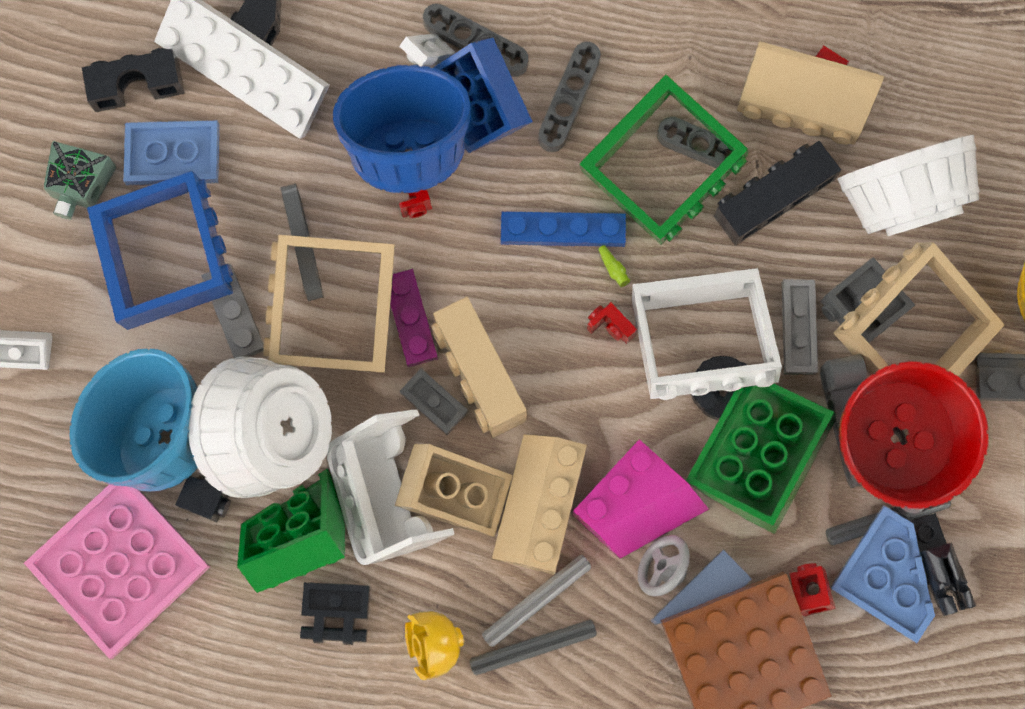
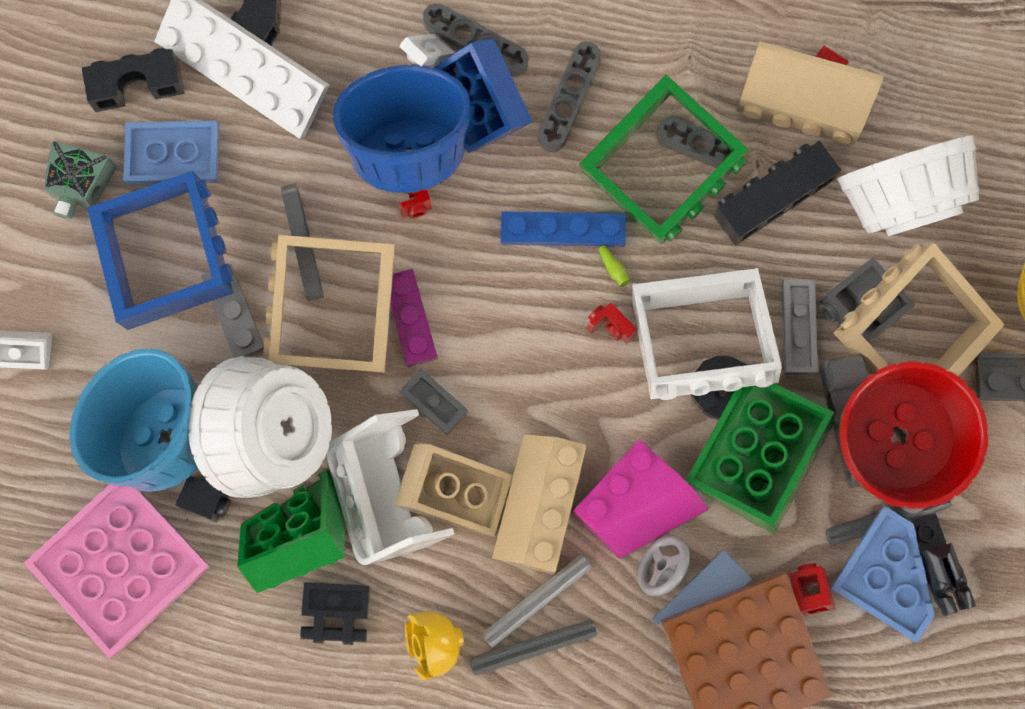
tan brick [431,296,527,439] -> none

